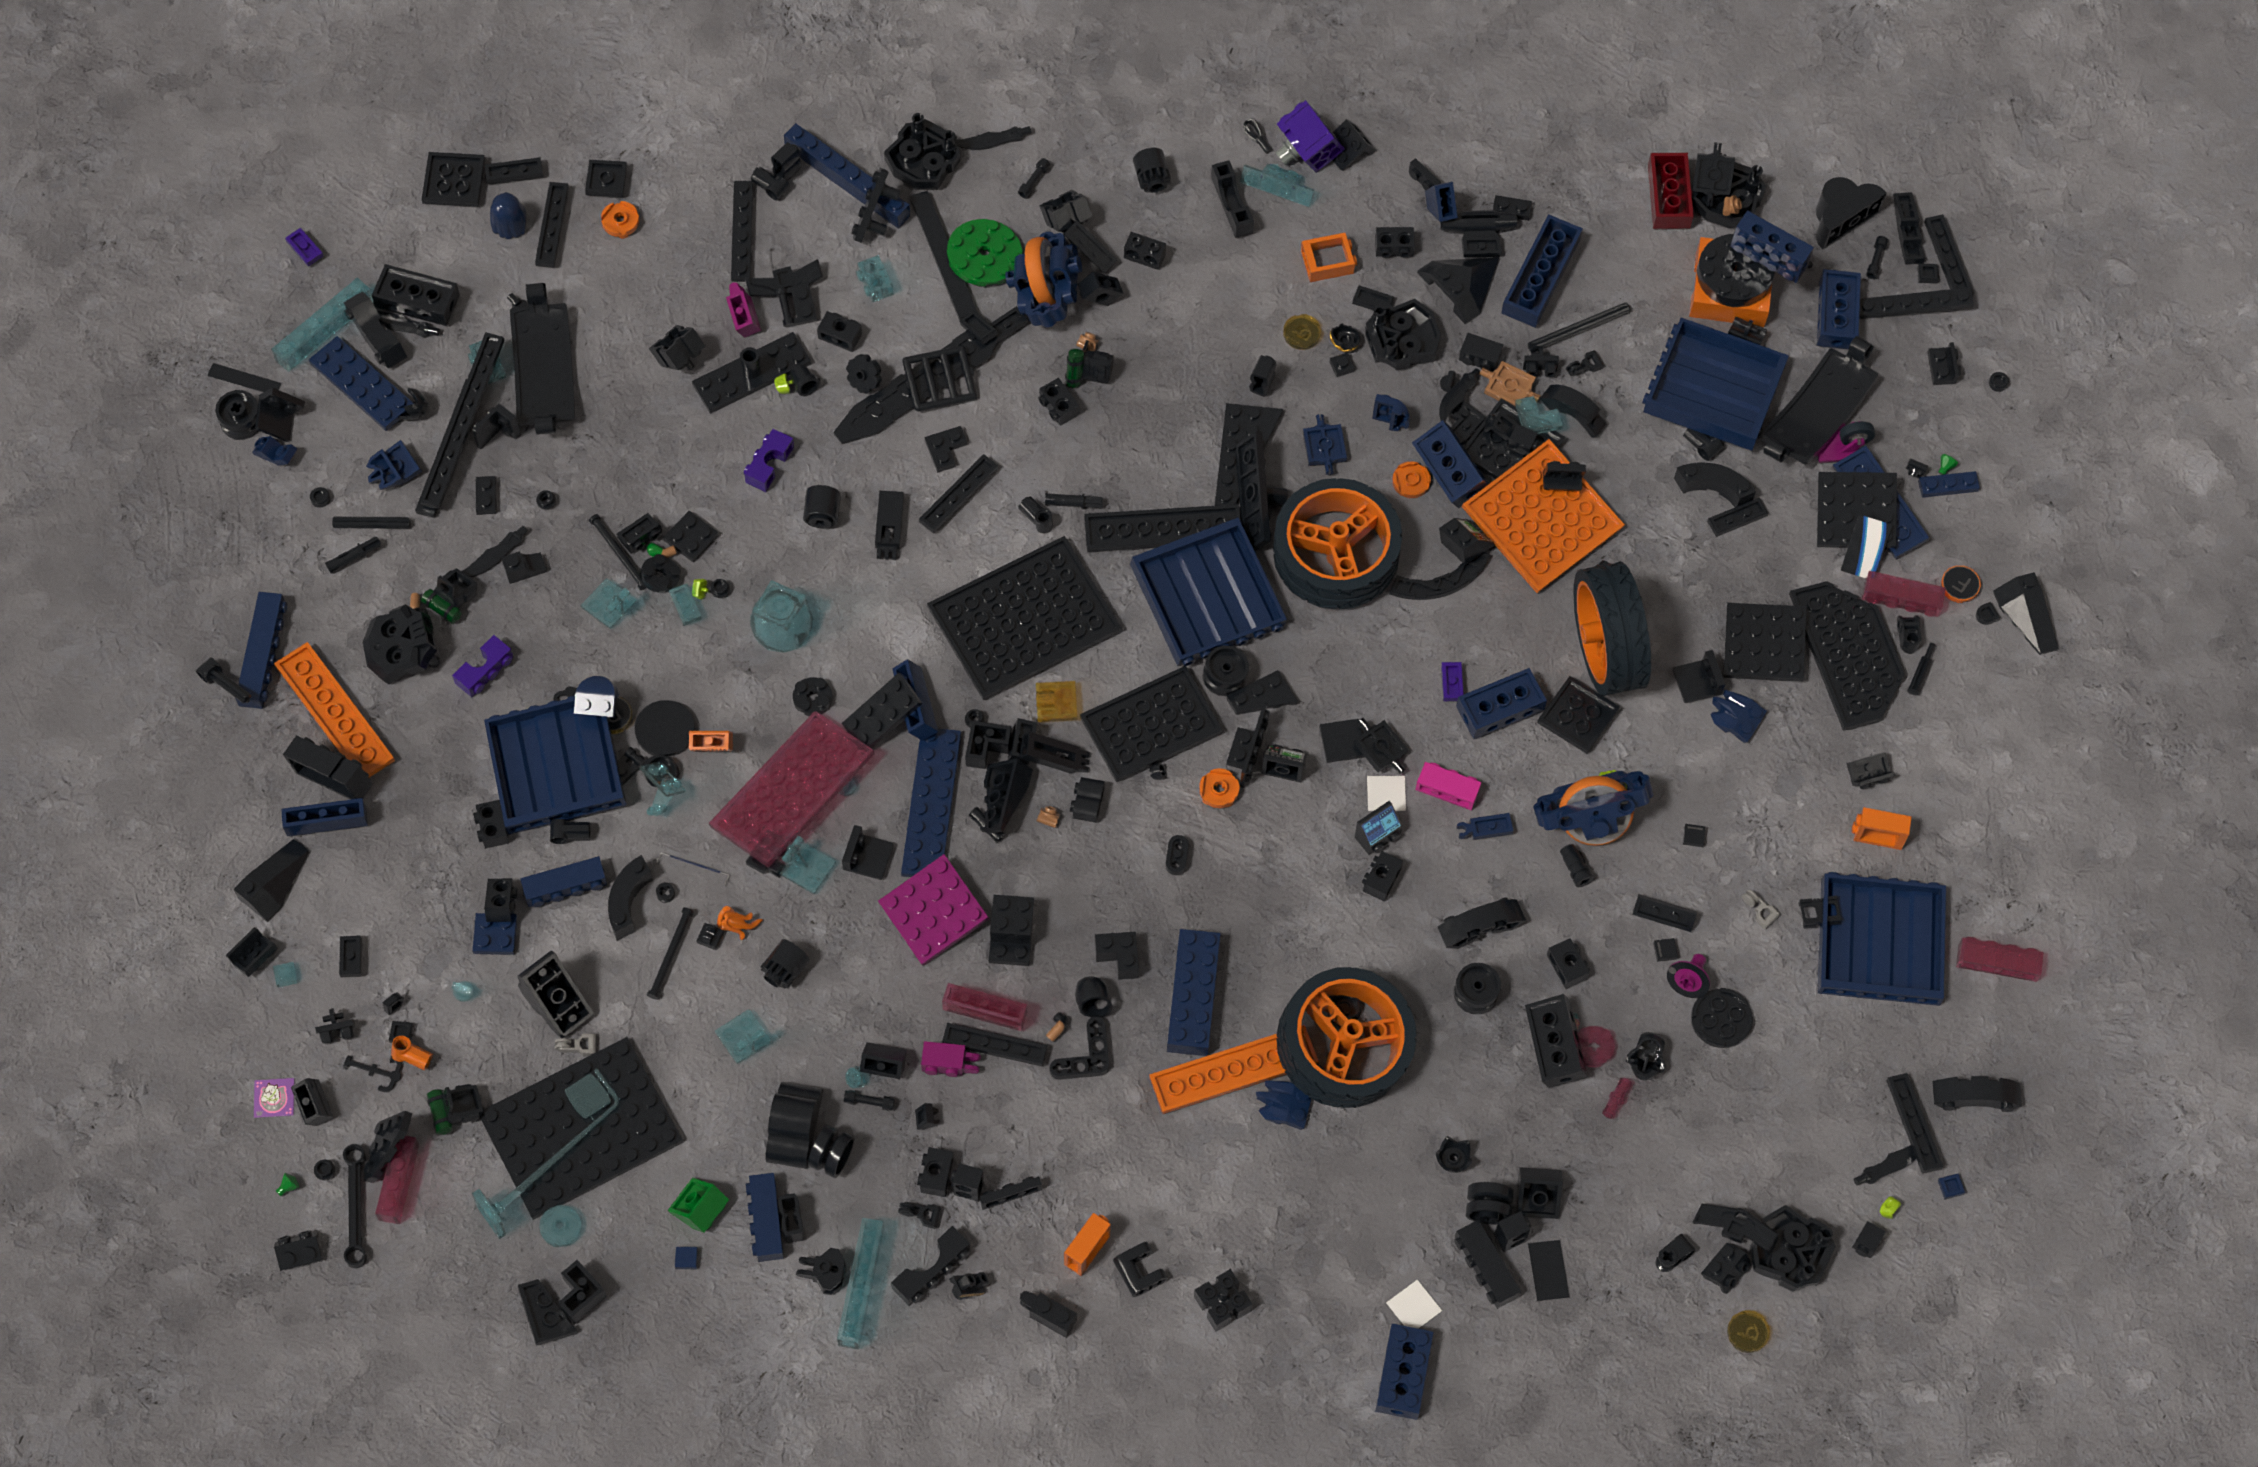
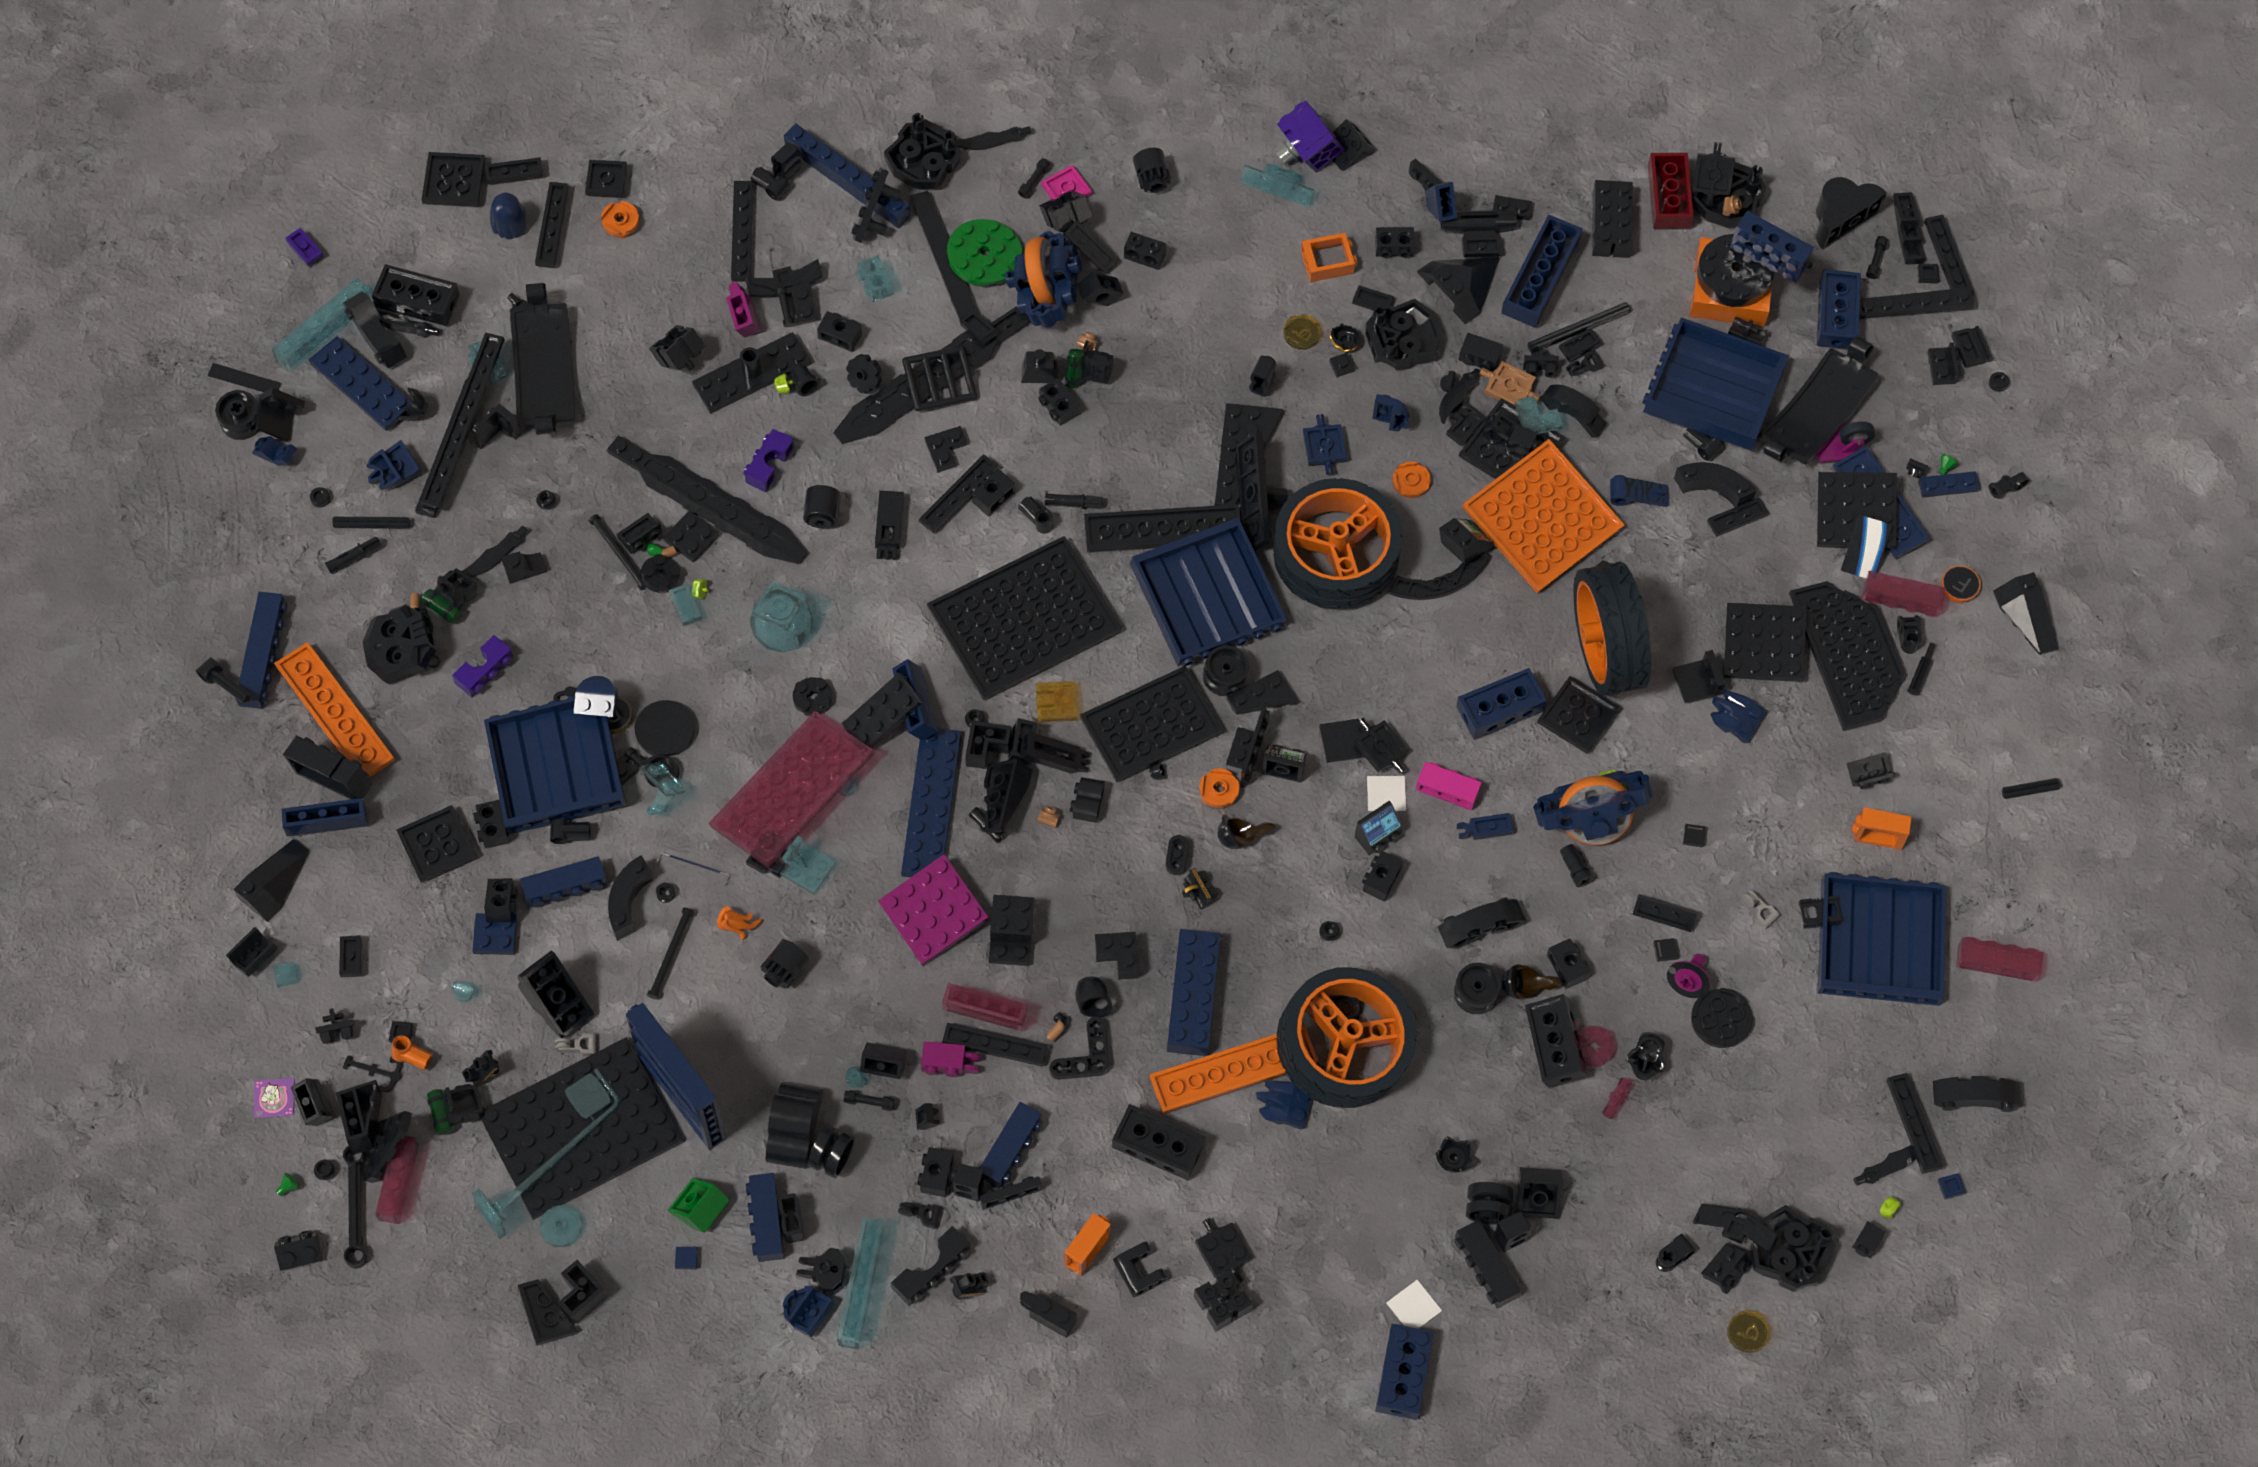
black tile [382,992,404,1015] -> none
black plate [476,476,496,515] -> none
clear light blue plate [581,578,637,629] -> none
orange brick [689,731,733,752] -> none
black tile [696,923,724,950] -> none
black plate [710,579,730,598] -> none
clear light blue plate [714,1009,772,1064] -> none
black bracket [842,825,893,880] -> none
black arch [1211,160,1254,238] -> none
black piece [1243,118,1272,154] -> none
dark blue brick [1412,420,1489,508] -> none
dark purple plate [1441,662,1463,701] -> none
black sticker [1528,1240,1569,1301] -> none
black bracket [1543,461,1586,491] -> none
black tile [1976,602,2000,625] -> none
none -> black wedge [336,1080,382,1155]
none -> black plate [396,805,477,883]
none -> black hips [462,1050,499,1087]
none -> black plate [607,435,807,564]
none -> dark blue panel [625,1002,726,1151]
none -> dark blue slope [782,1286,836,1338]
none -> black brick [971,469,1016,517]
none -> dark blue brick [979,1102,1043,1189]
none -> black torso [1021,349,1058,383]
none -> dark pink tile [1041,165,1093,200]
none -> black brick [1112,1104,1206,1181]
none -> black hips [1182,868,1218,910]
none -> black plate [1195,1218,1252,1283]
none -> piece [1217,814,1275,849]
none -> black plate [1319,921,1340,941]
none -> piece [1502,964,1561,1000]
none -> black plate [1559,328,1601,362]
none -> black piece [1592,180,1633,258]
none -> dark blue door [1610,475,1668,507]
none -> black plate [1951,326,1992,367]
none -> black connector [1988,472,2030,499]
none -> black axle [2001,778,2061,799]

